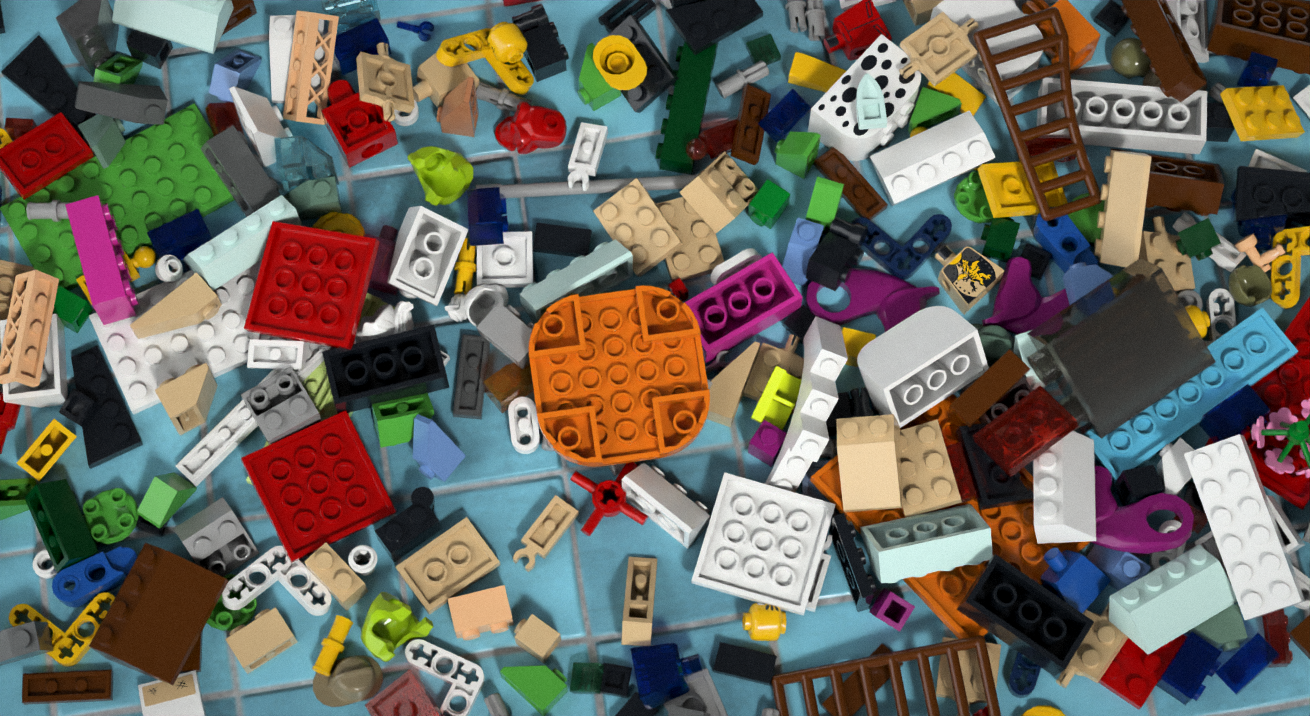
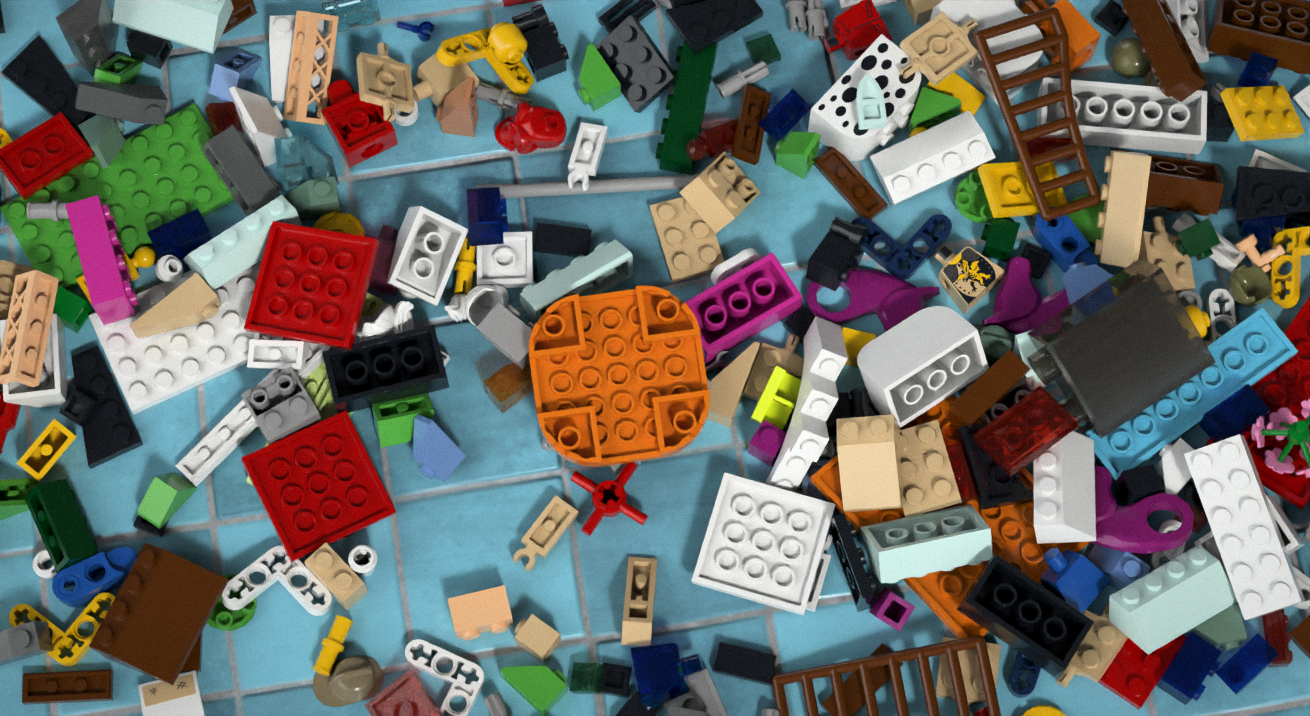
clear red plate [4,118,37,140] -> none
bright green dish [83,488,139,544] -> none
tan slope [155,363,218,436] -> none
light grey slope [174,497,259,577] -> none
tan brick [225,607,297,674] -> none
clear blue brick [333,18,391,76] -> none
lime piece [361,592,433,662] -> none
black hinge [375,487,442,562] -> none
tan plate [395,517,501,615] -> none
lime piece [407,146,474,206] -> none
dark grey tile [453,334,491,420] -> none
white plate [508,397,540,454] -> none
yellow piece [593,35,647,90] -> none
tan plate [593,178,684,277] -> none
white slope [622,463,711,549] -> none
red piece [668,278,689,301] -> none
yellow head [742,603,786,641] -> none
green brick [748,179,790,229] -> none
medium blue slope [782,218,824,287] -> none
yellow slope [788,52,846,92] -> none
bright green slope [806,176,844,234] -> none

